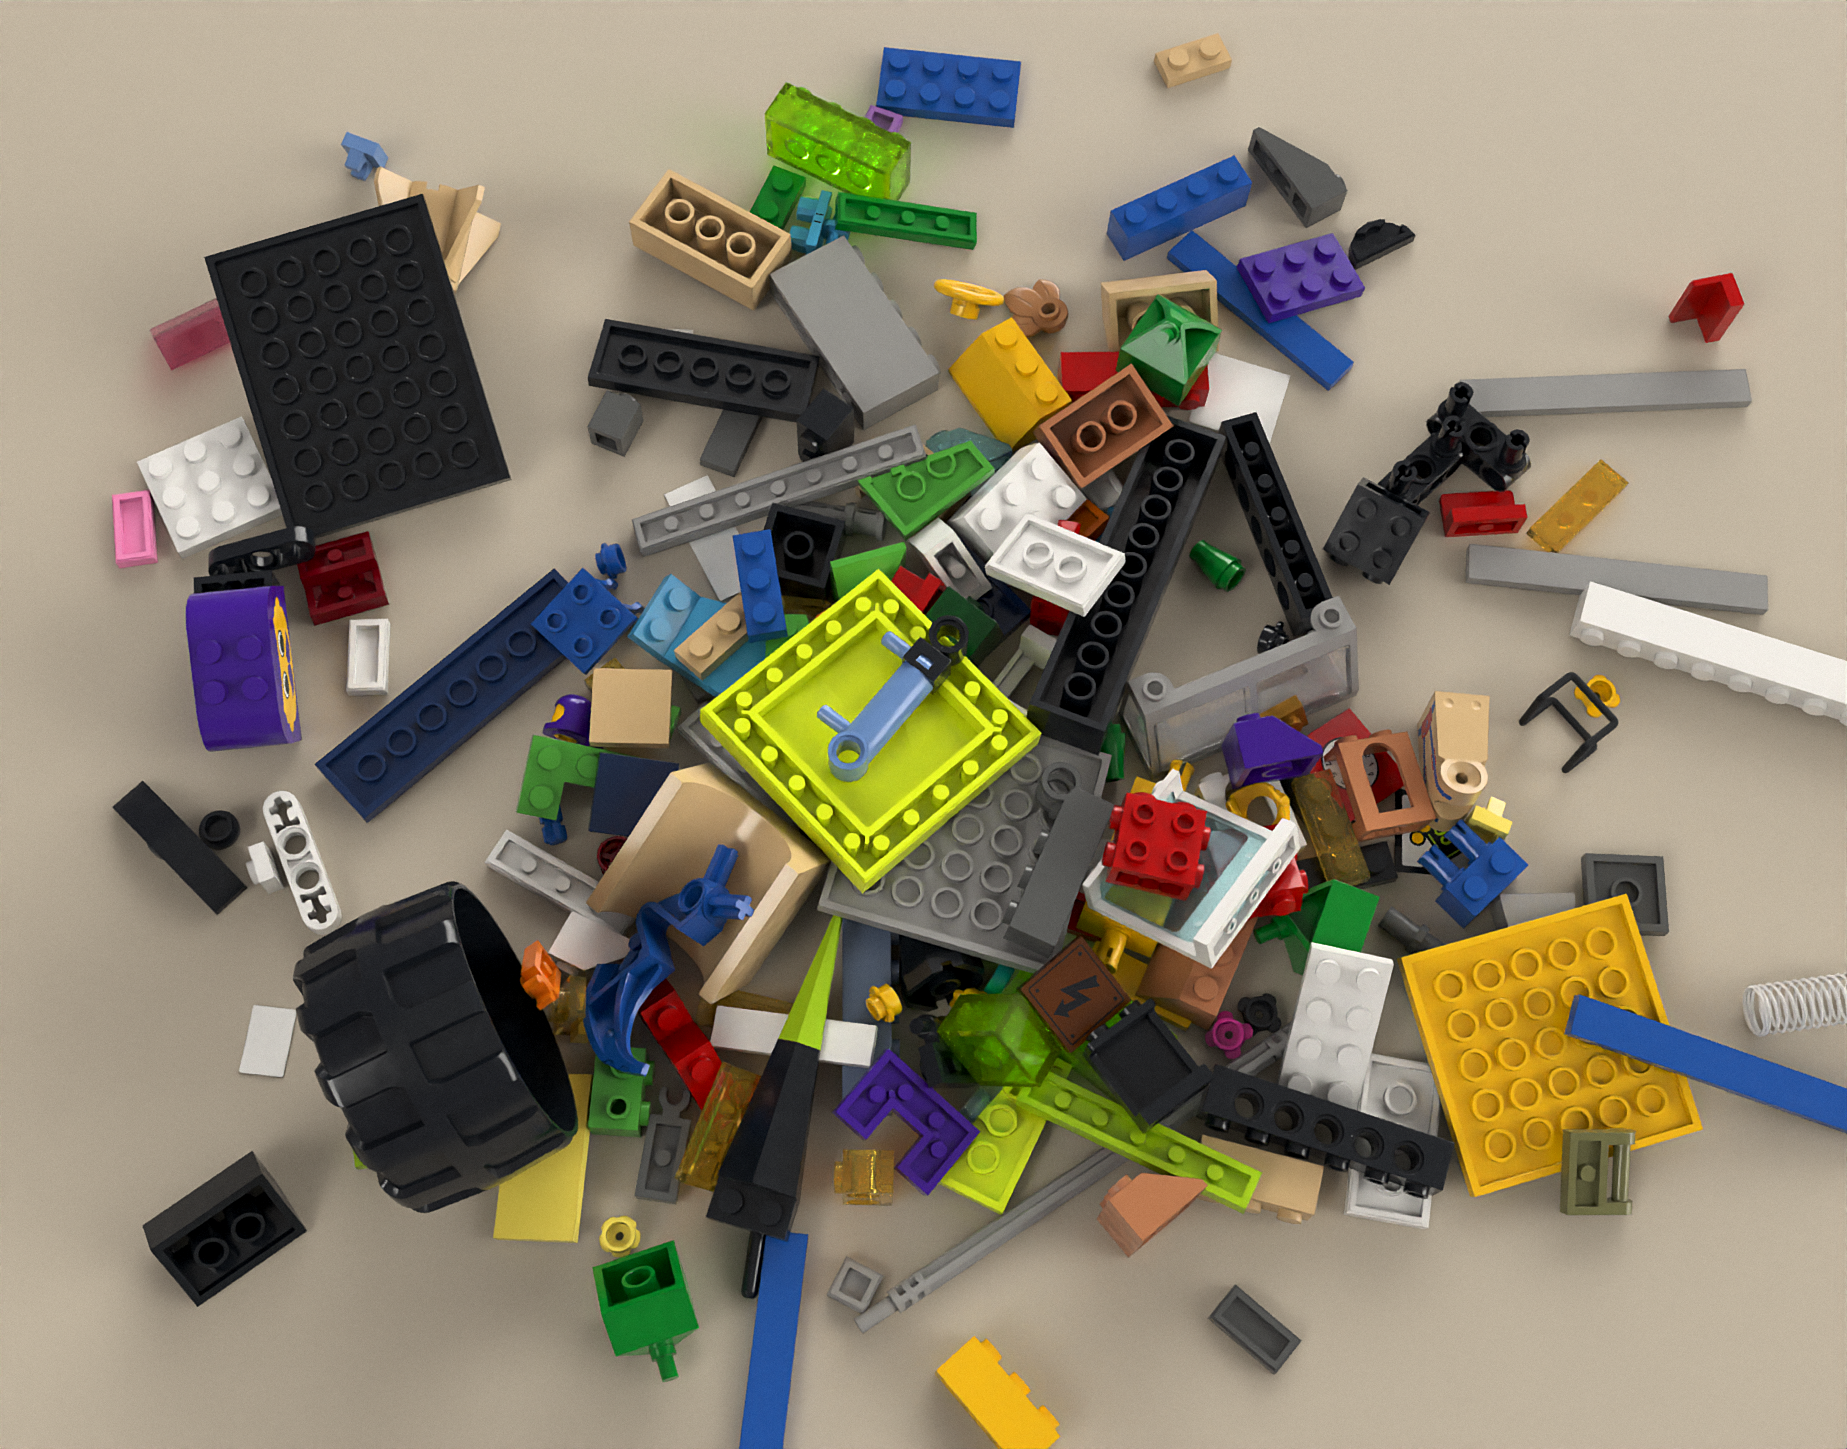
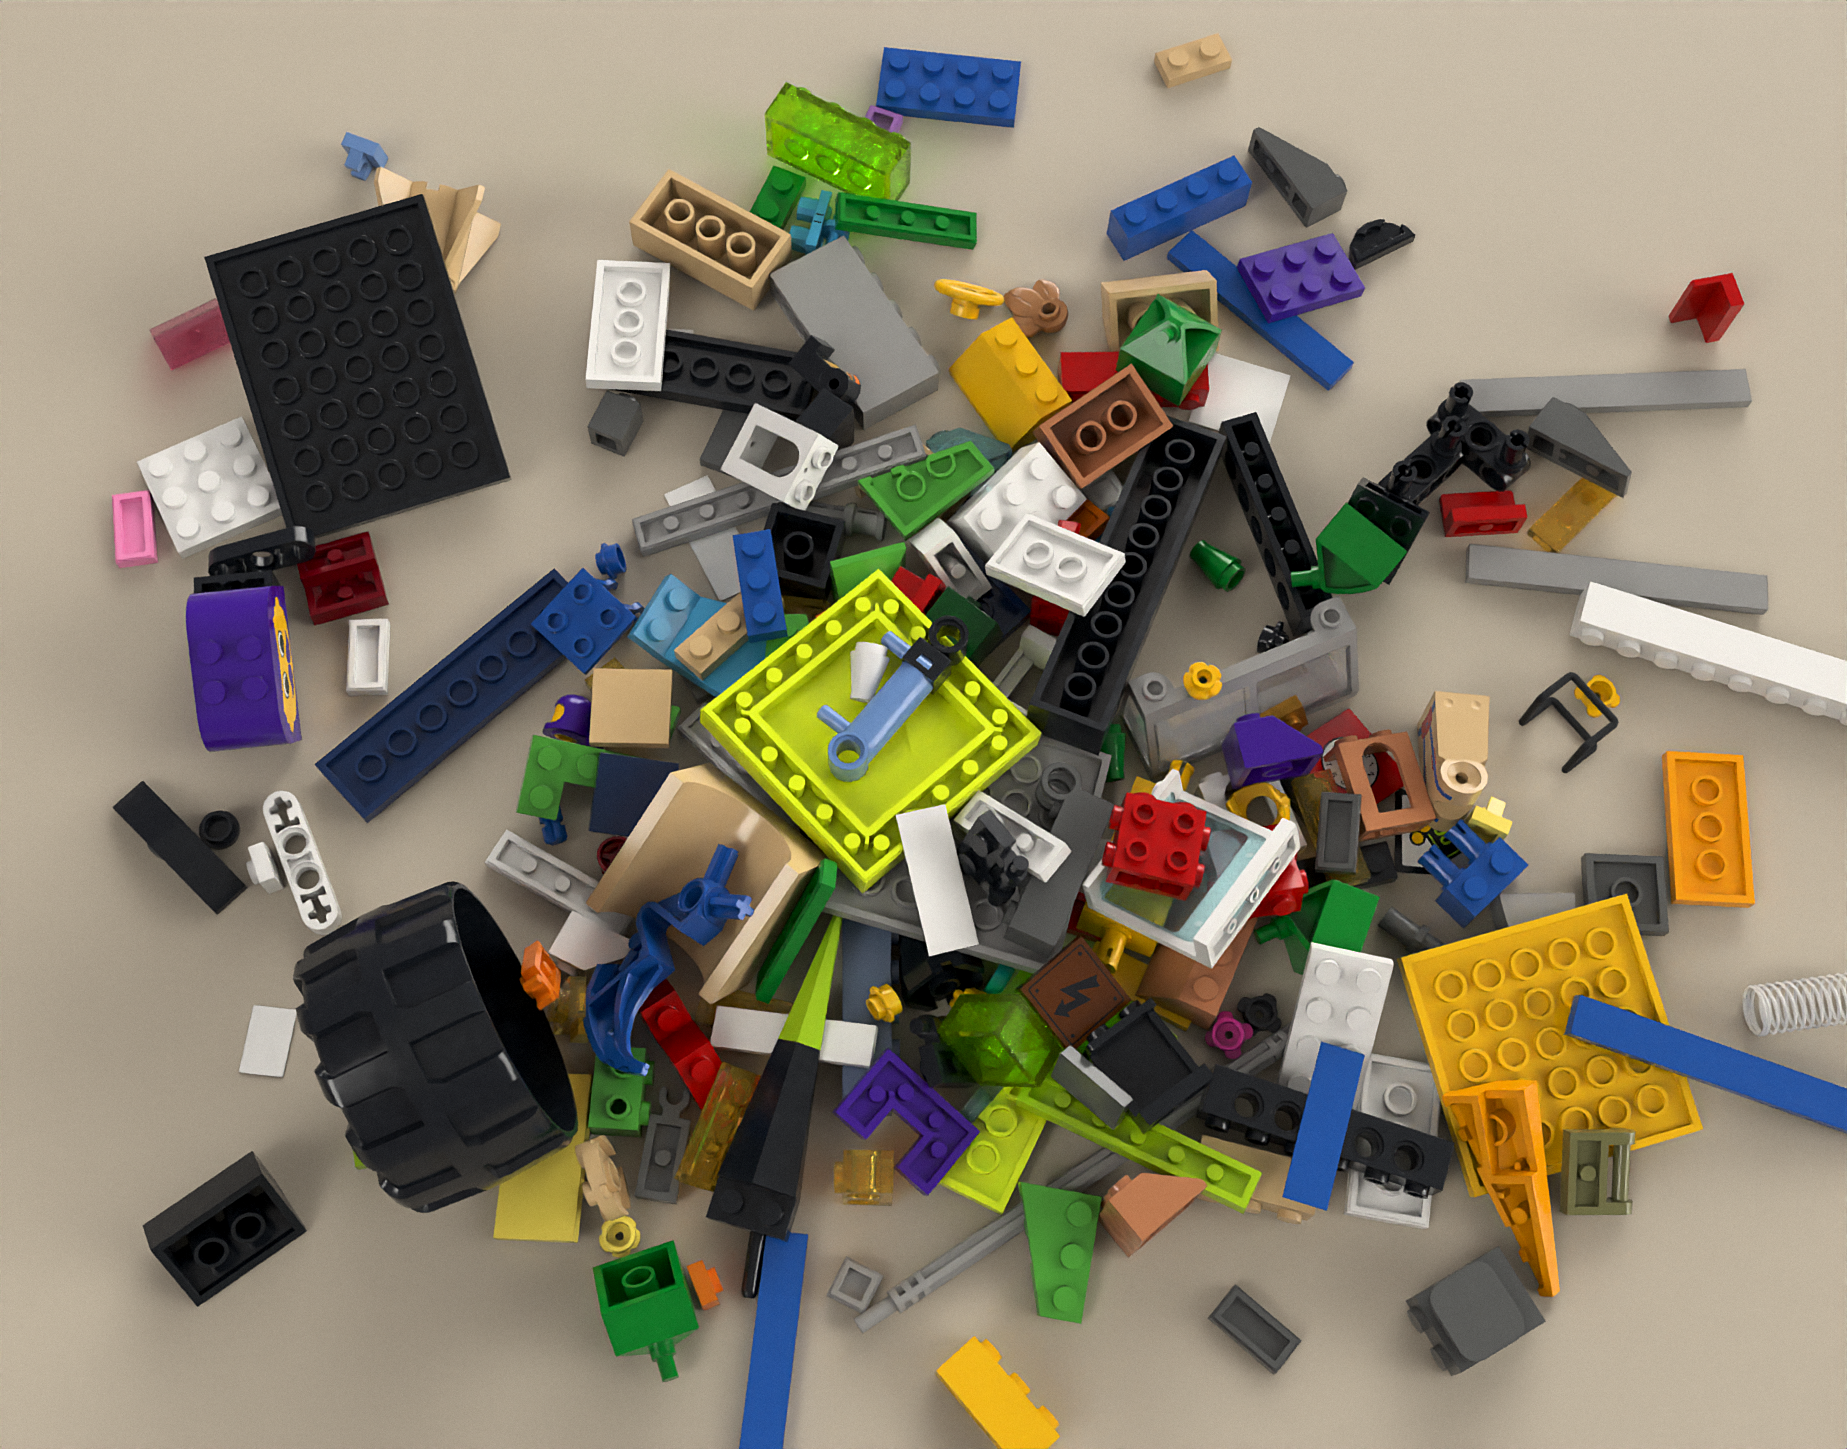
none -> tan plate [575,1135,631,1221]
none -> white plate [585,260,671,391]
none -> orange plate [686,1260,724,1311]
none -> white panel [720,403,839,511]
none -> green tile [755,858,837,1004]
none -> black leg [789,335,861,404]
none -> white cone [850,642,890,703]
none -> white sticker [896,804,979,956]
none -> white plate [953,790,1072,883]
none -> black plate [956,810,1029,906]
none -> bright green wing [1018,1181,1102,1324]
none -> dark grey tile [1051,1045,1133,1130]
none -> yellow plate [1183,662,1222,700]
none -> blue sticker [1282,1041,1365,1211]
none -> green piece [1291,502,1407,594]
none -> dark grey tile [1315,792,1362,875]
none -> dark grey brick [1406,1246,1546,1376]
none -> light orange wedge [1442,1080,1560,1297]
none -> dark grey slope [1526,397,1632,498]
none -> light orange plate [1662,751,1755,908]

